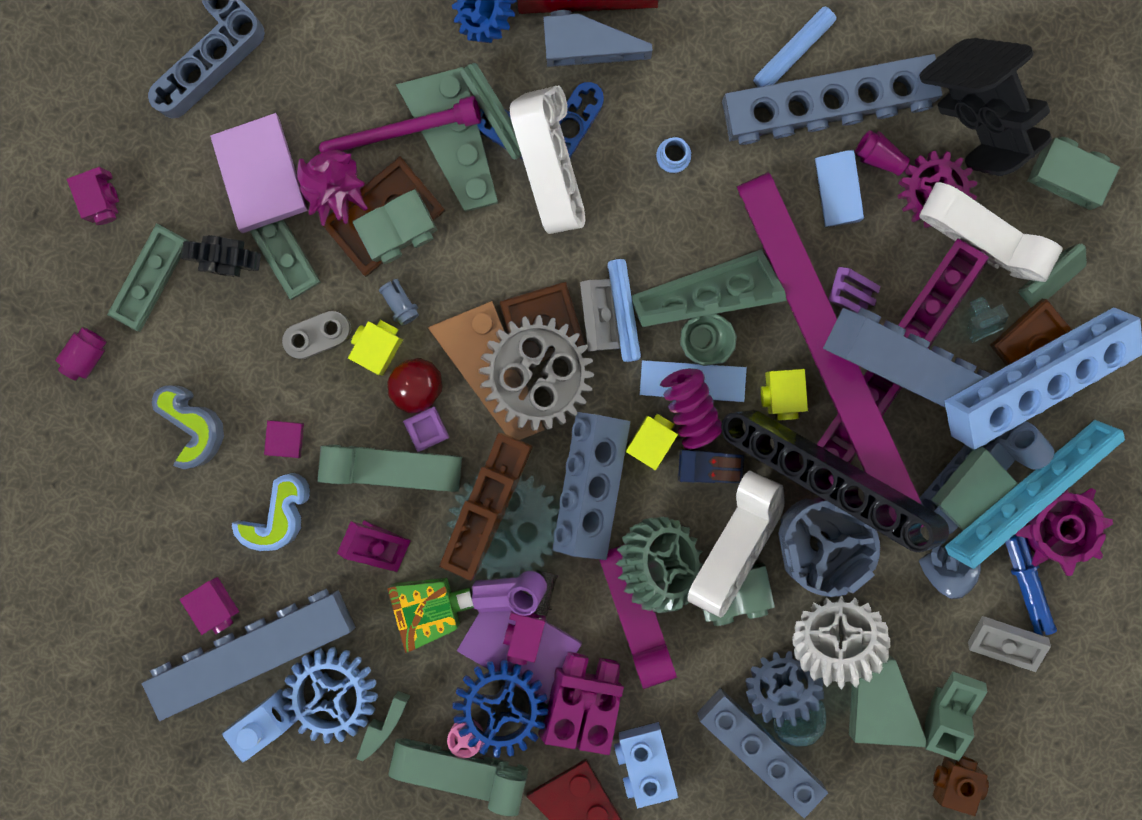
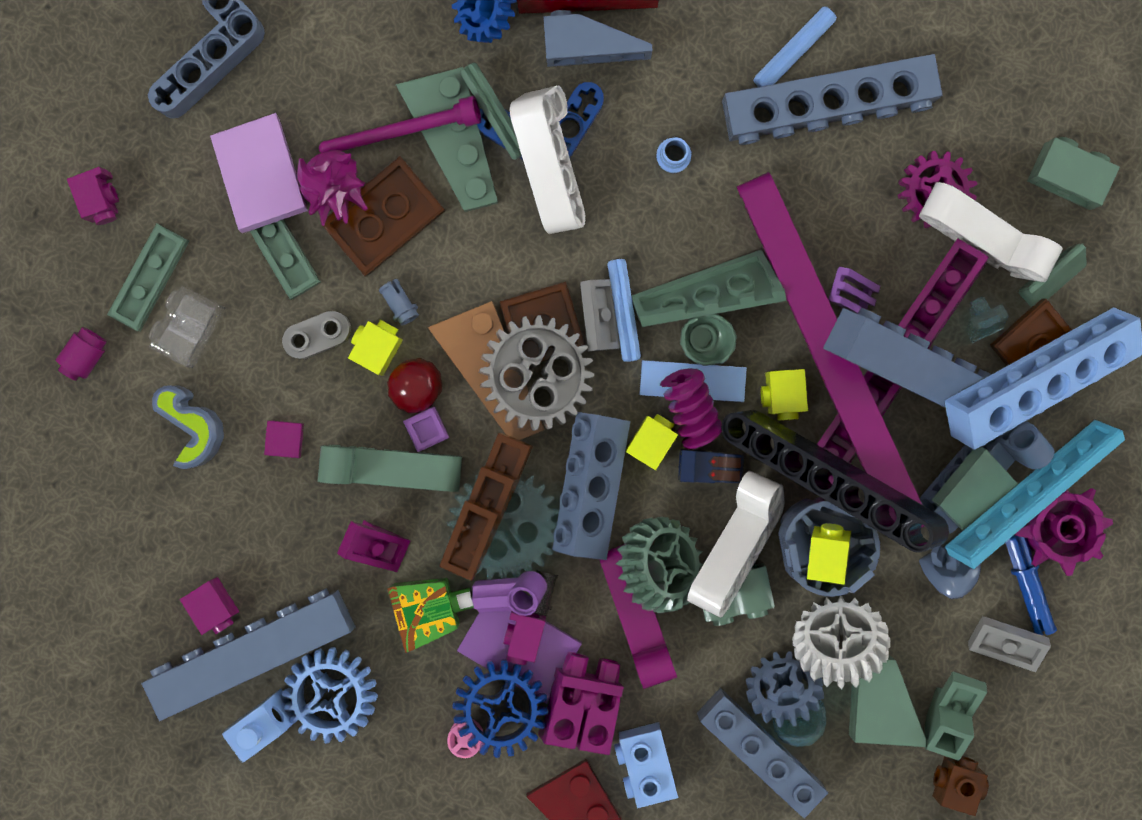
black gear [181,235,261,277] -> none
light blue animal [232,473,310,551] -> none
sand green brick [353,189,438,264] -> none
sand green slope [356,691,410,761] -> none
sand green beam [388,738,528,816] -> none
light blue slope [815,150,864,227] -> none
magenta cone [855,130,910,176] -> none
black piece [919,38,1052,176] -> none
none -> clear brick [149,285,225,368]
none -> neon yellow brick [807,523,851,585]

